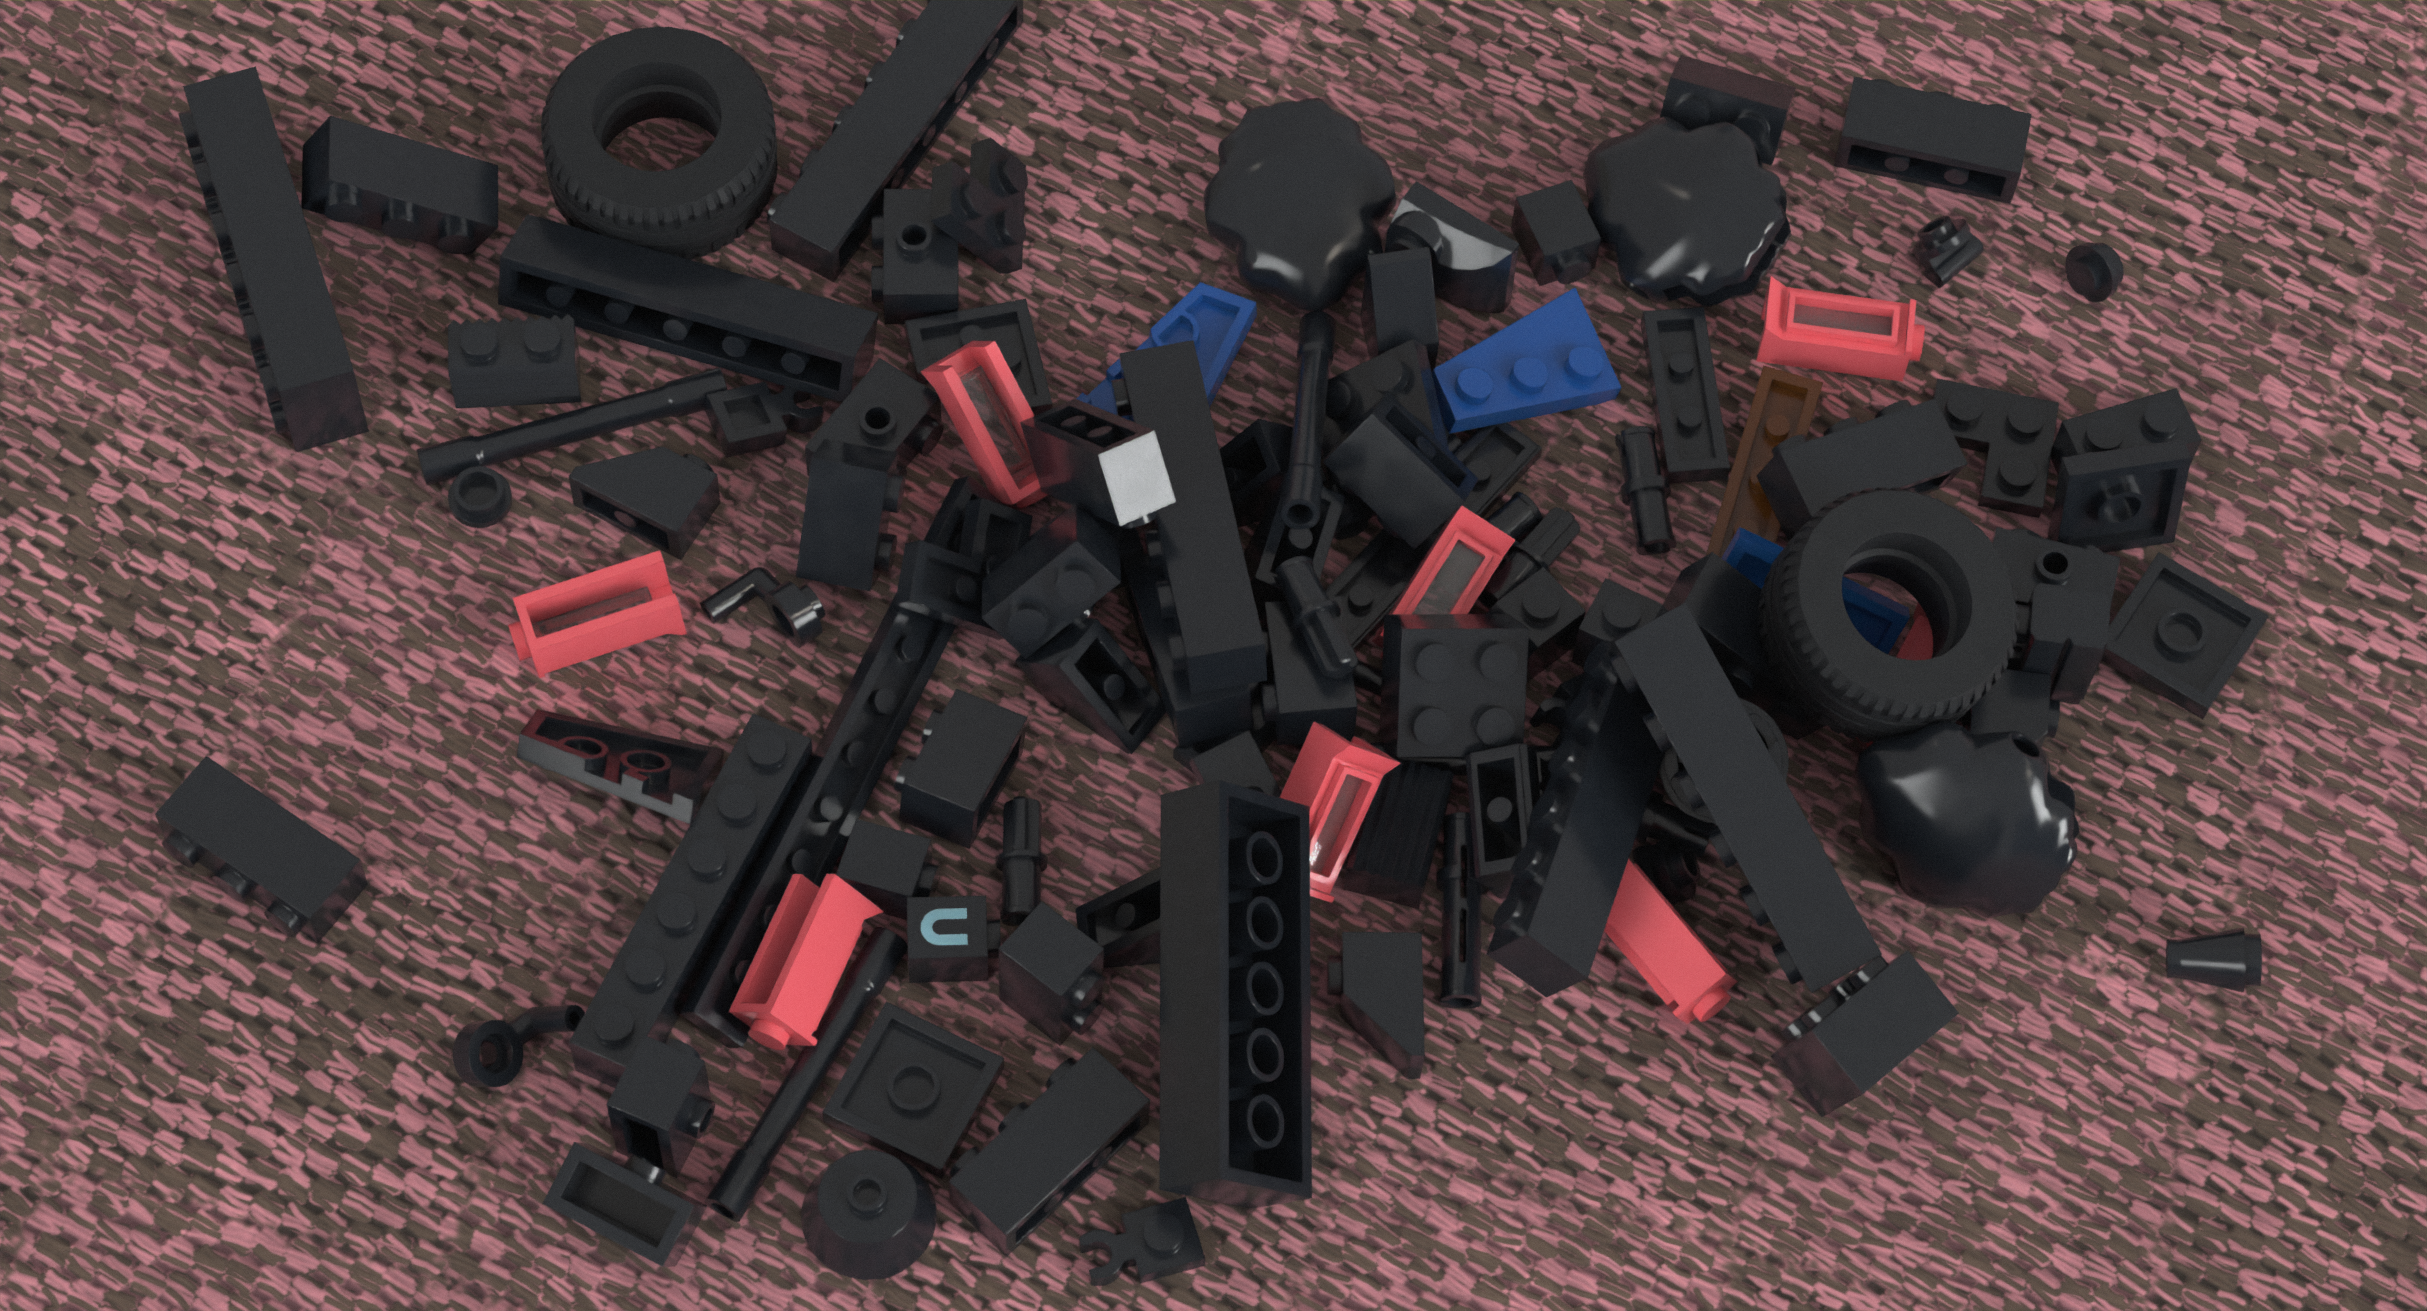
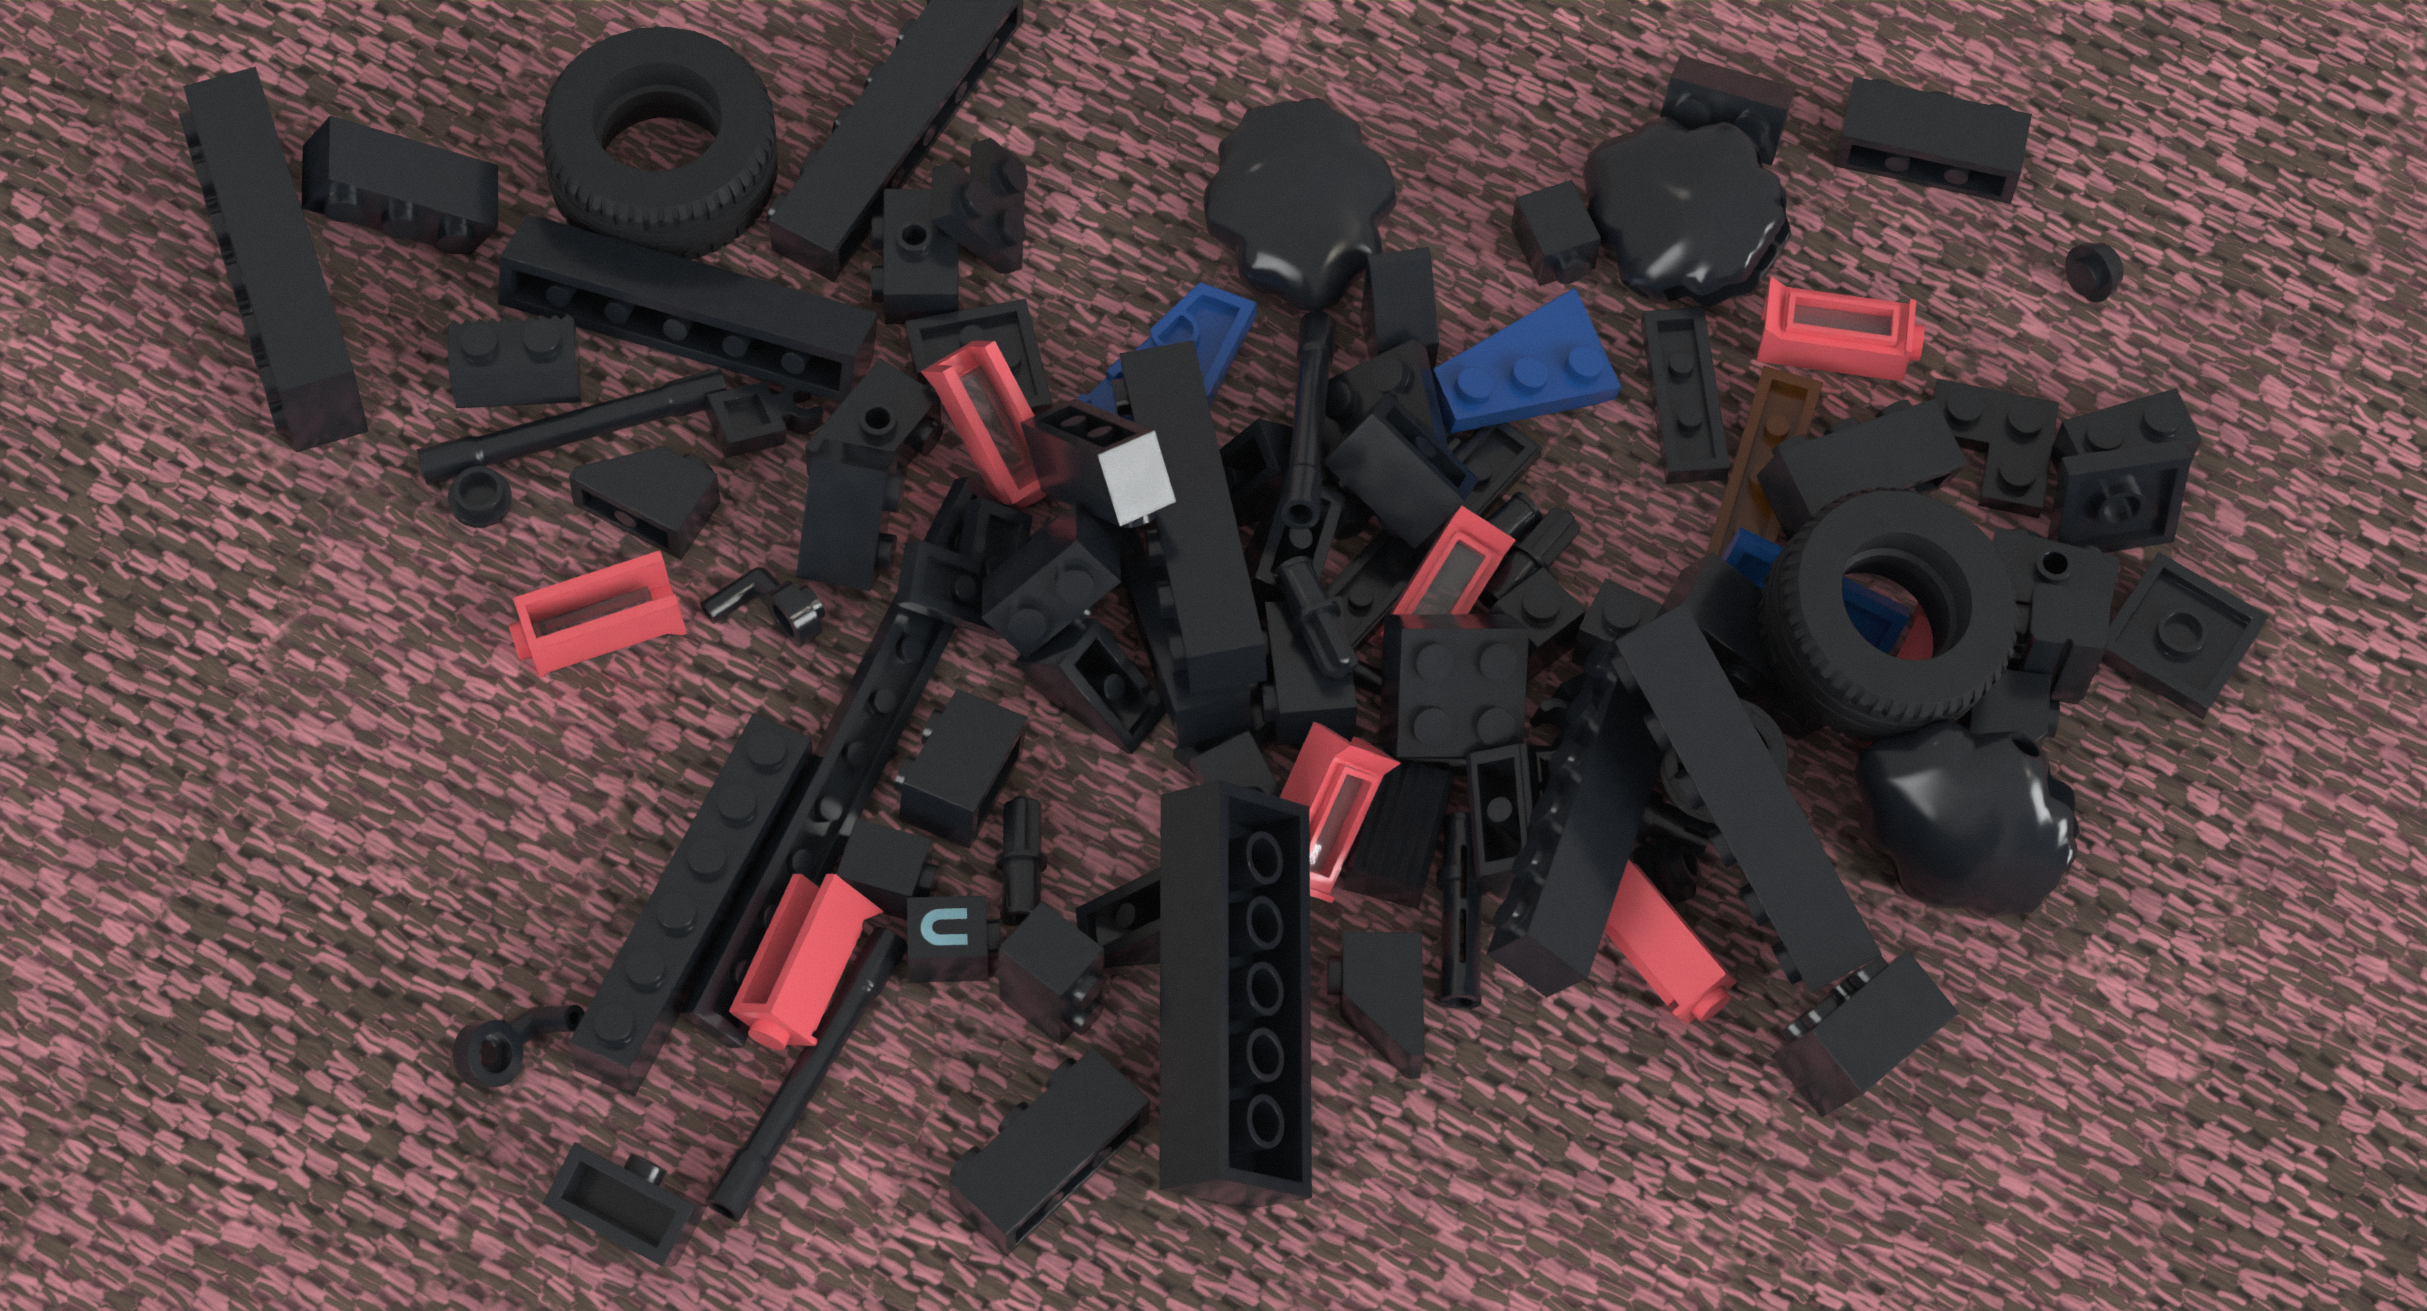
black brick [155,756,368,943] -> none
black wing [517,709,725,824] -> none
black brick [606,1035,715,1178] -> none
black cone [801,1150,937,1280] -> none
black plate [823,1002,1004,1179] -> none
black plate [1079,1197,1205,1286] -> none
black slope [1385,181,1519,313] -> none
black pin [1615,426,1677,556] -> none
black plate [1912,216,1984,288] -> none
black cone [2166,927,2262,993] -> none

